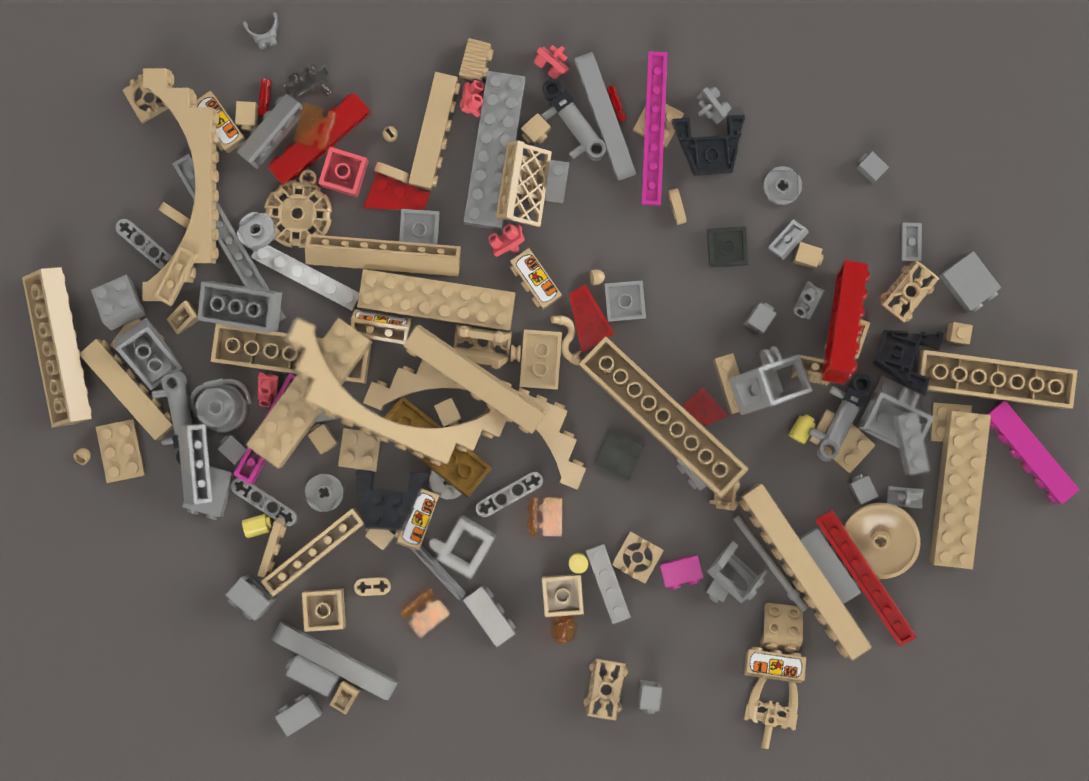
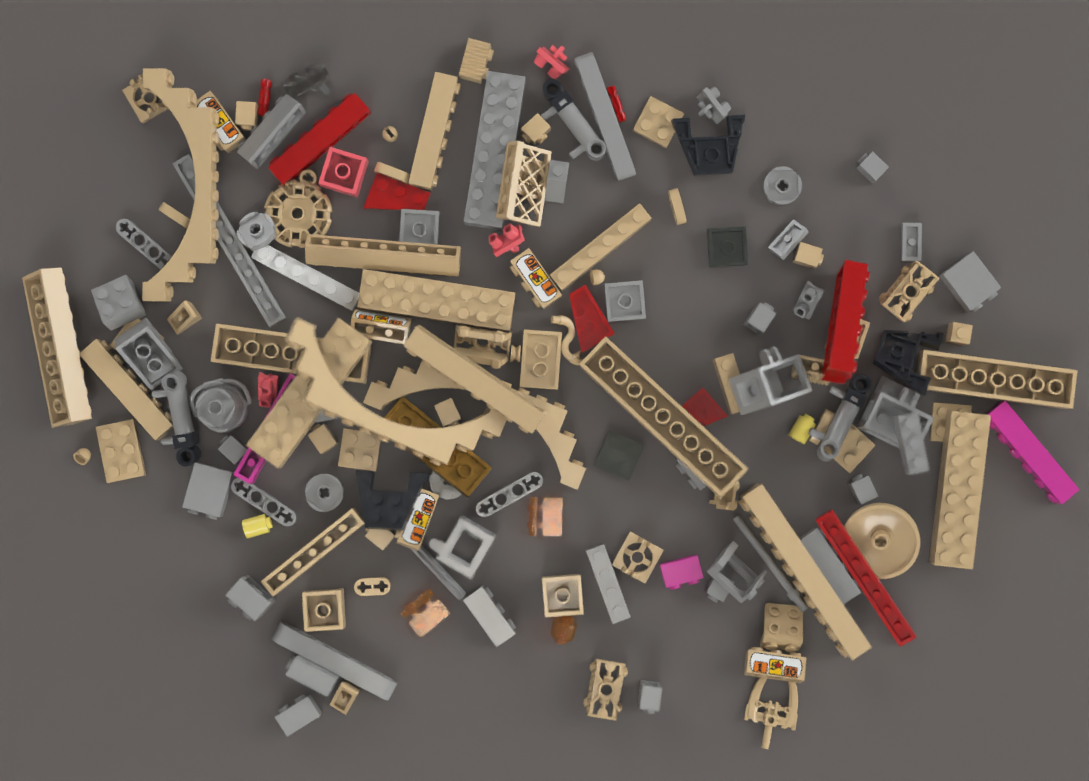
tan tile [154,245,198,306] -> none
light grey brick [177,424,212,505] -> none
light grey brick [197,281,282,332] -> none
light grey helmet [243,12,279,49] -> none
tan plate [257,518,287,578] -> none
clear orange plate [293,104,336,150] -> none
coral hips [460,80,485,118] -> none
light yellow brick [569,553,588,574] -> none
dark pink plate [641,51,668,206] -> none
light grey hips [887,486,924,508] -> none
none -> tan brick [549,203,652,292]

